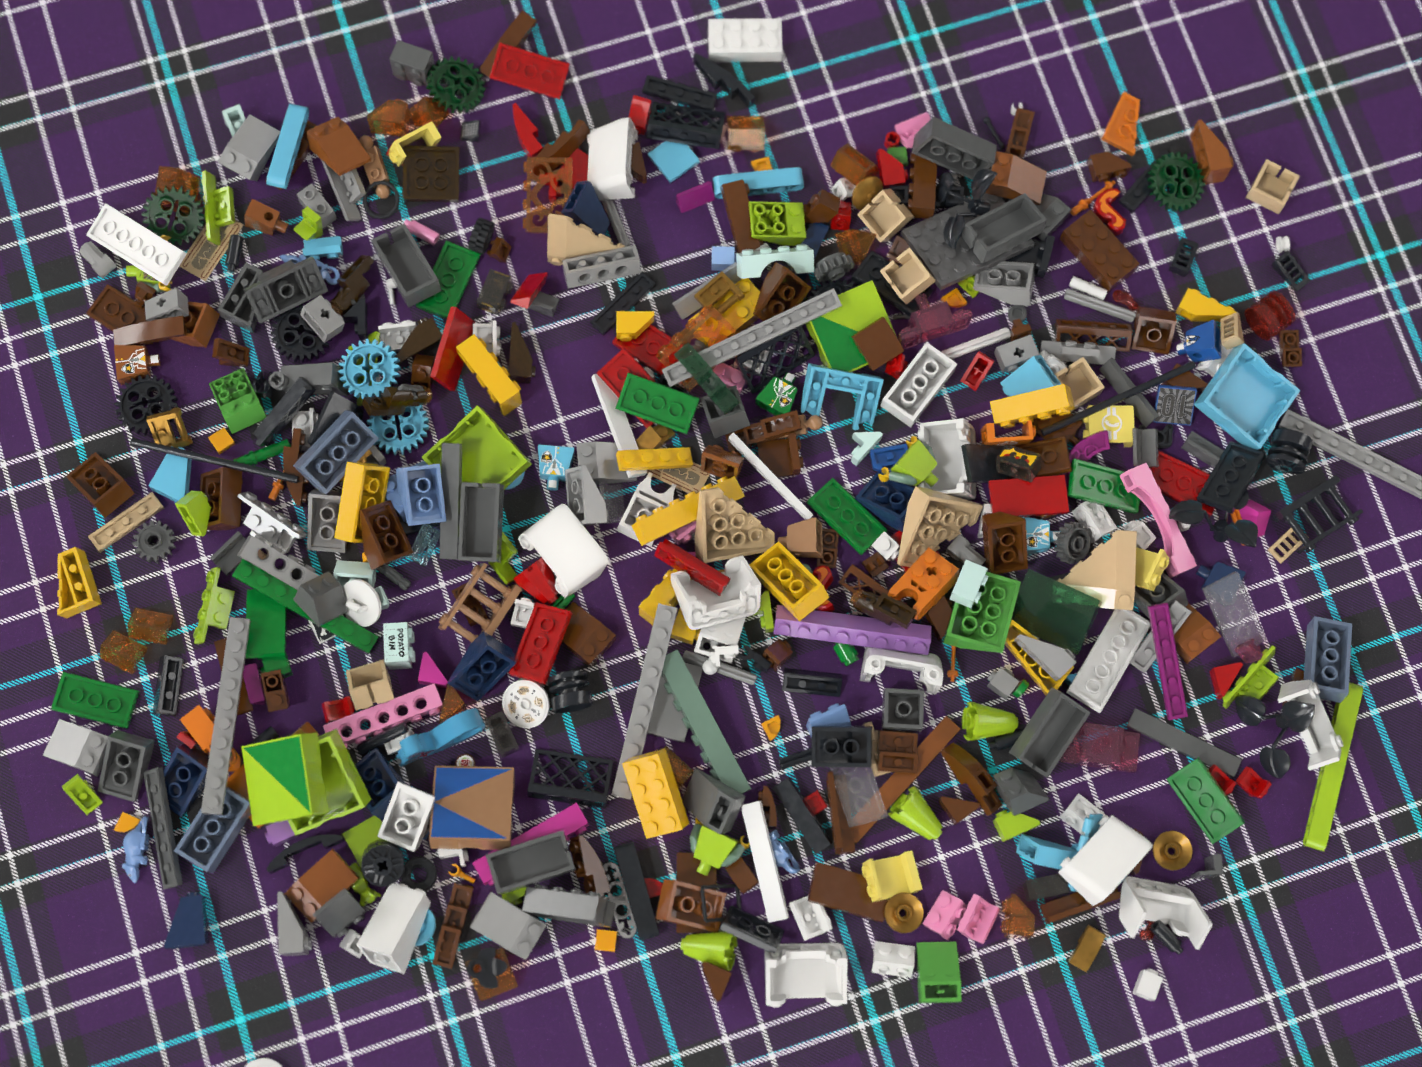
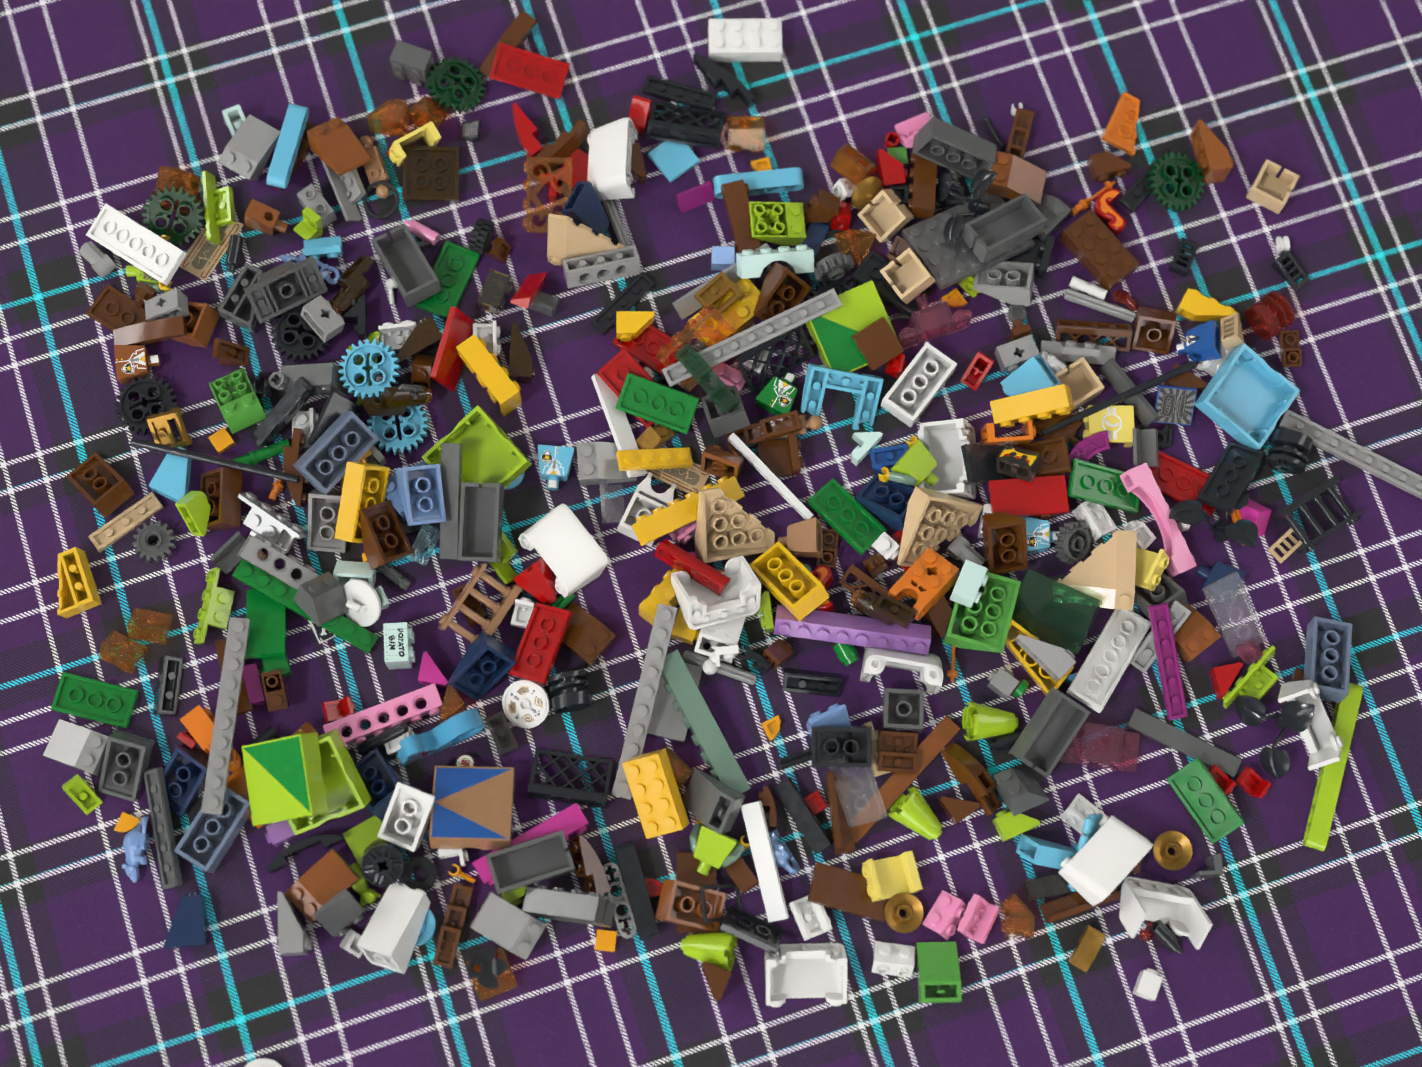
tan piece [346,659,394,711] -> none
light grey slope [565,465,608,526] -> none
white axle [941,328,1011,359] -> none
dark grey panel [1181,431,1224,468] -> none

